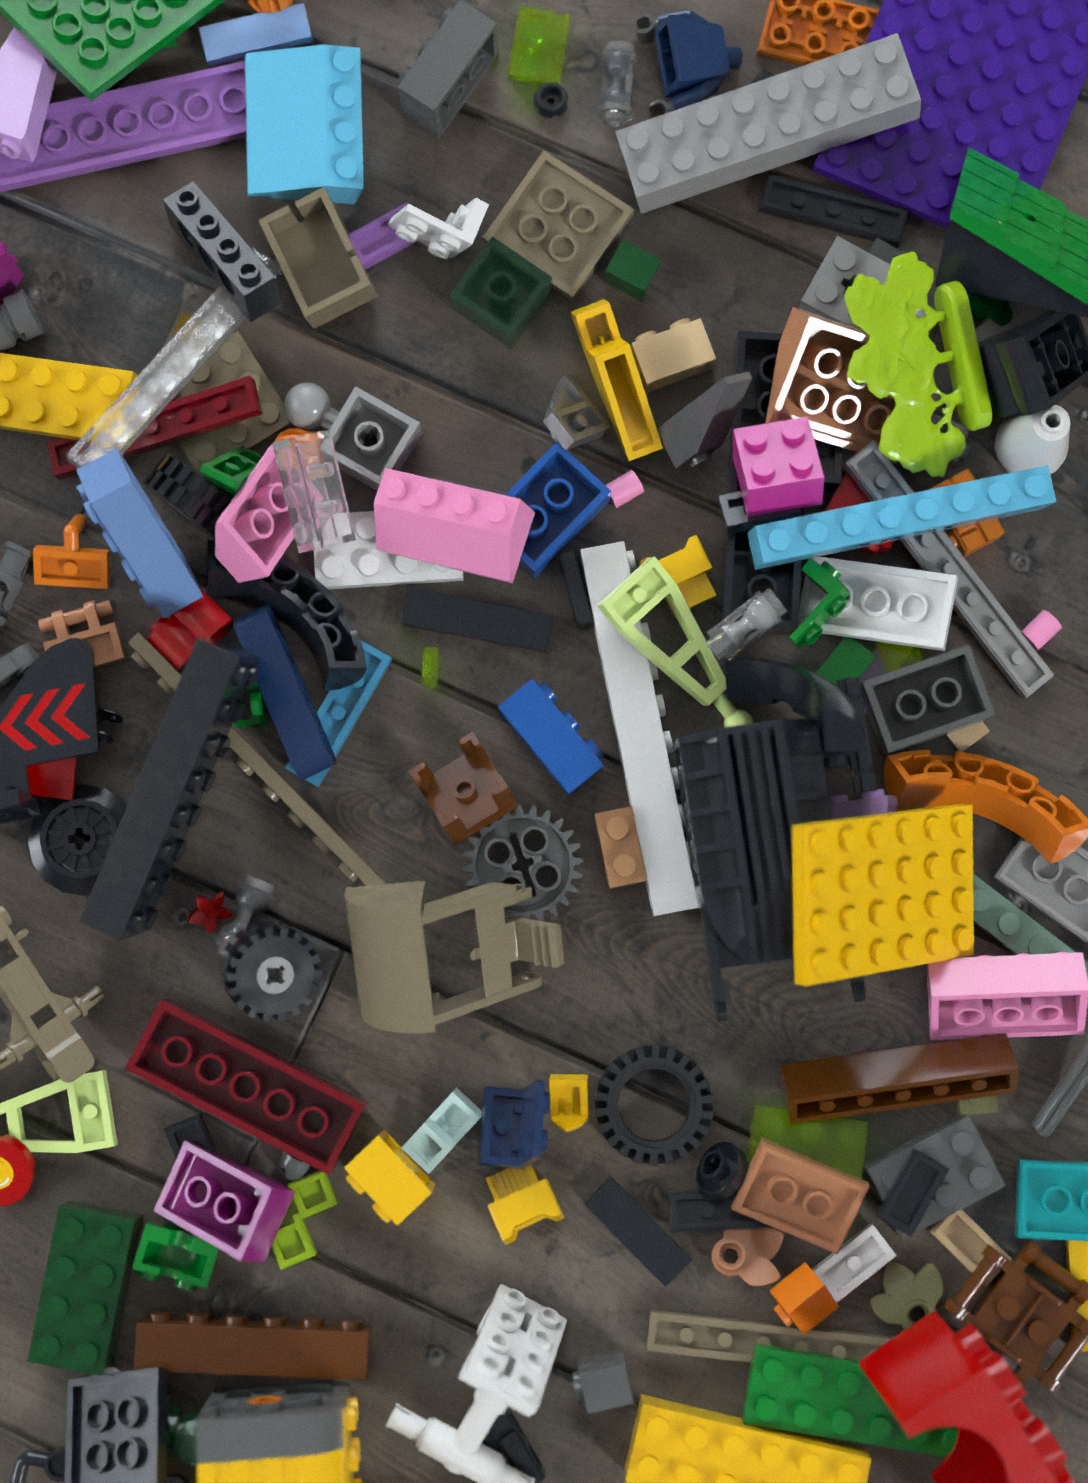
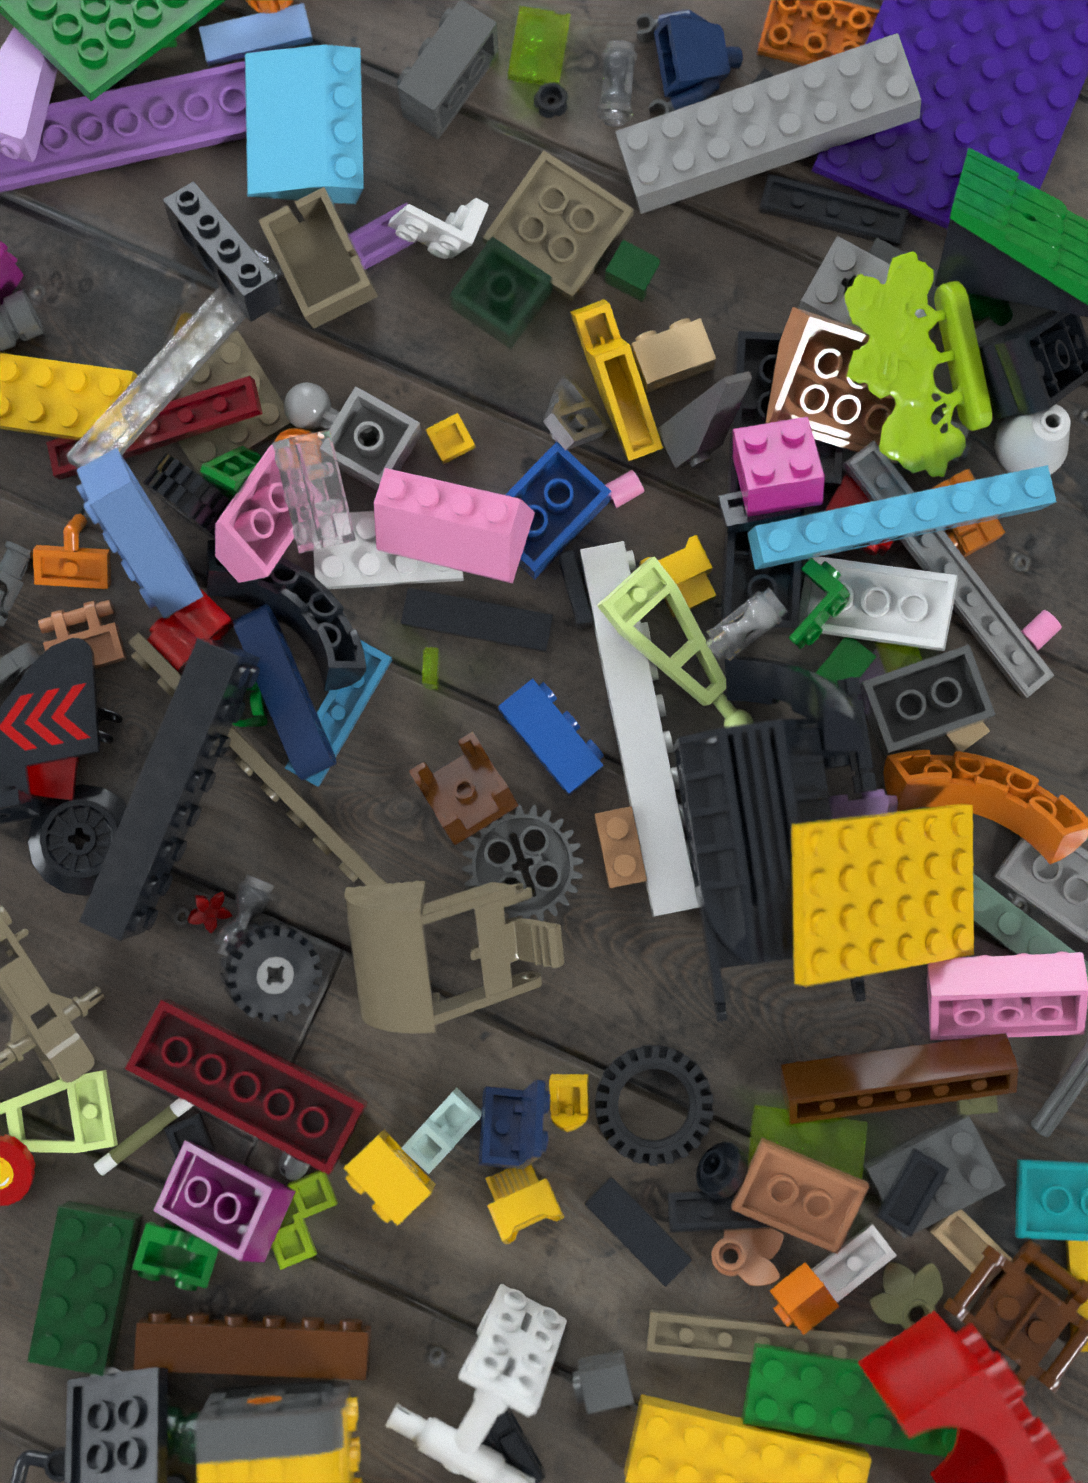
none -> olive bar [94,1098,194,1176]
none -> yellow plate [425,413,475,465]

